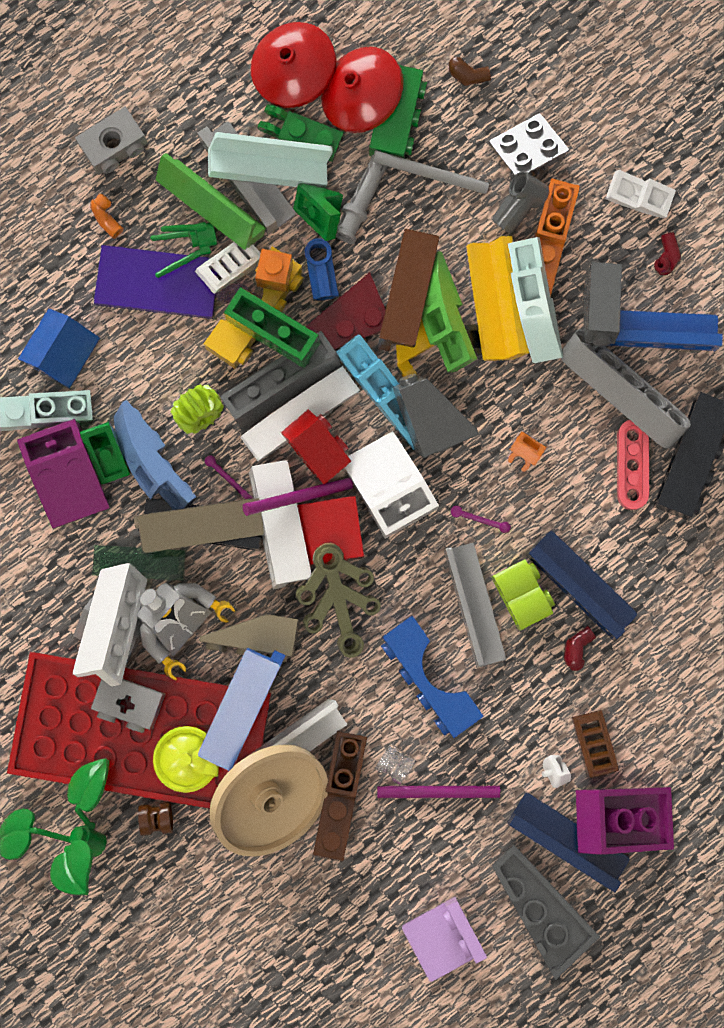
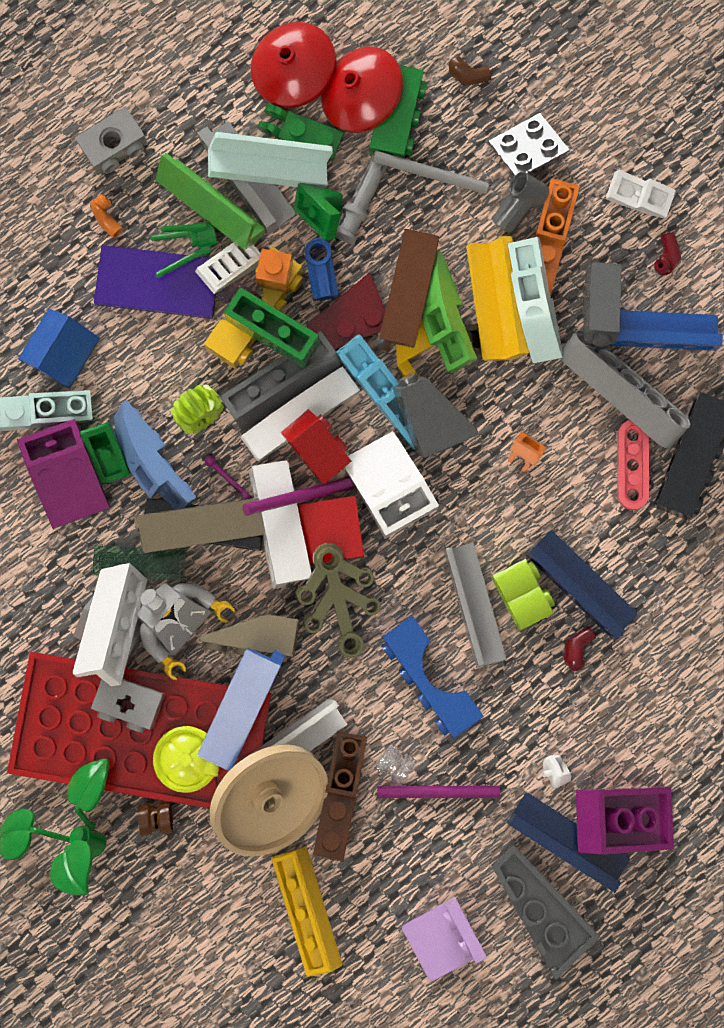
magenta hinge [450,506,511,534] -> none
reddish brown slope [571,710,619,778] -> none
none -> yellow slope [271,846,342,977]

